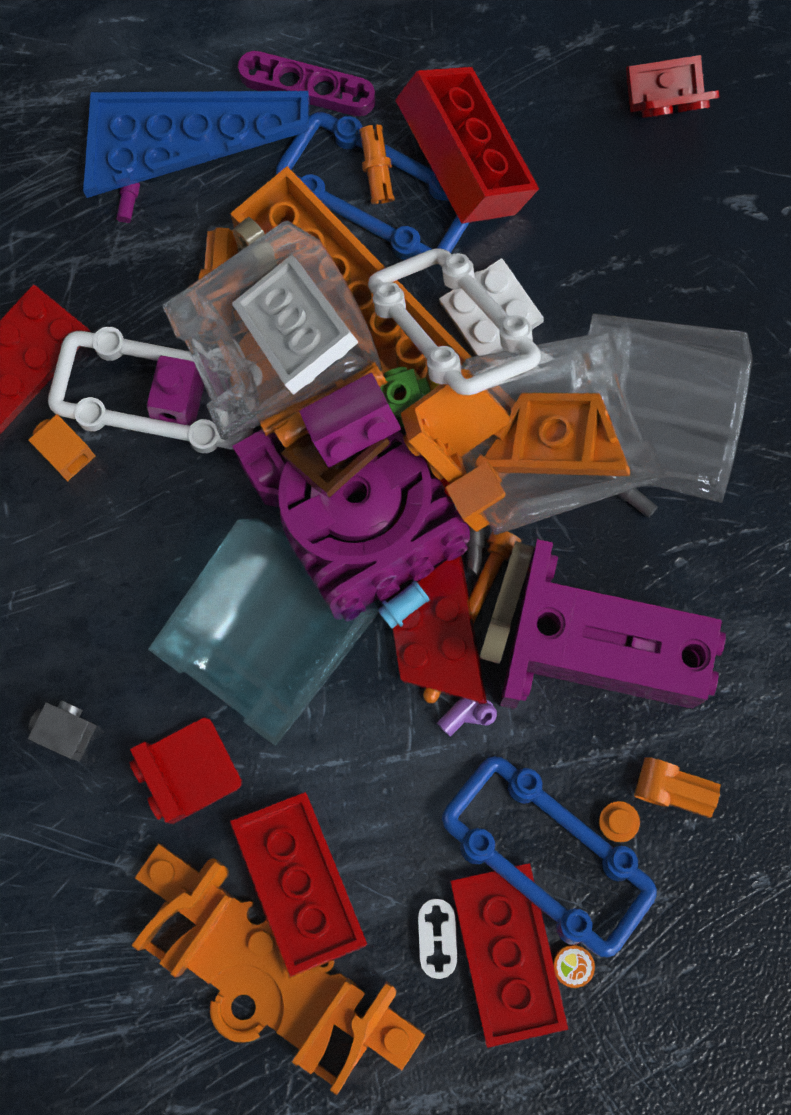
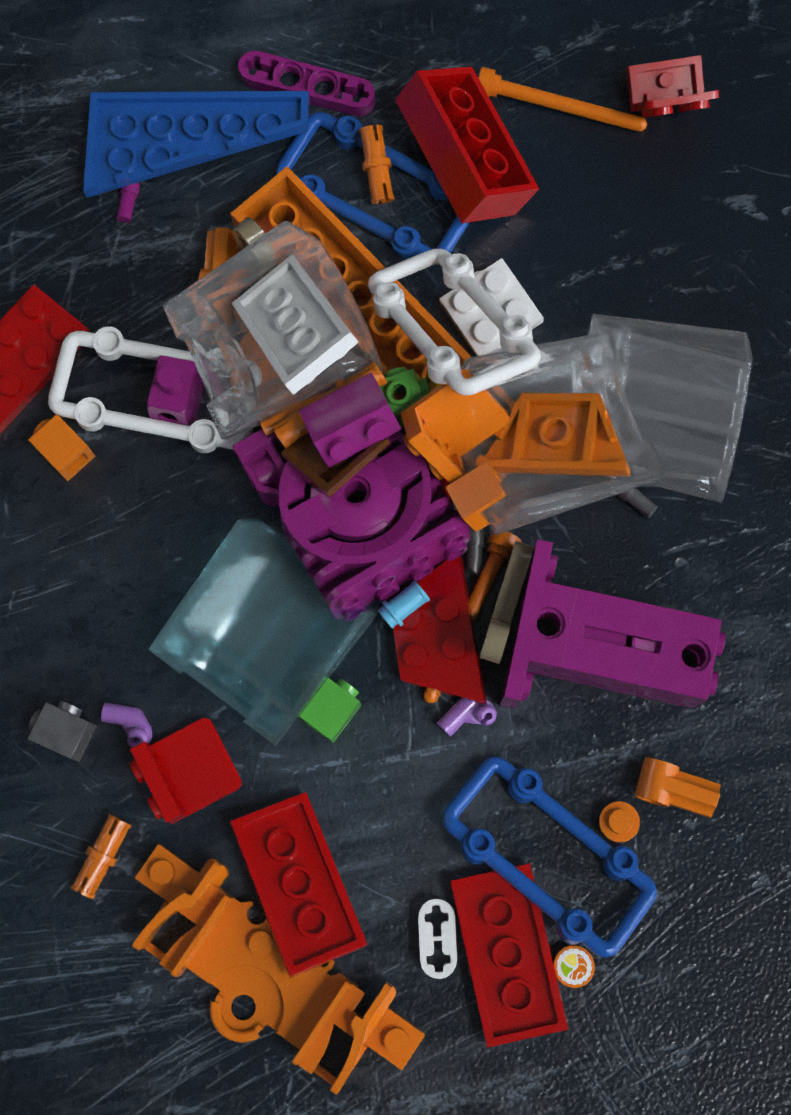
none -> orange pin [70,814,132,899]
none -> medium lavender arm [101,702,152,747]
none -> bright green brick [299,678,361,743]
none -> orange piece [479,66,647,132]

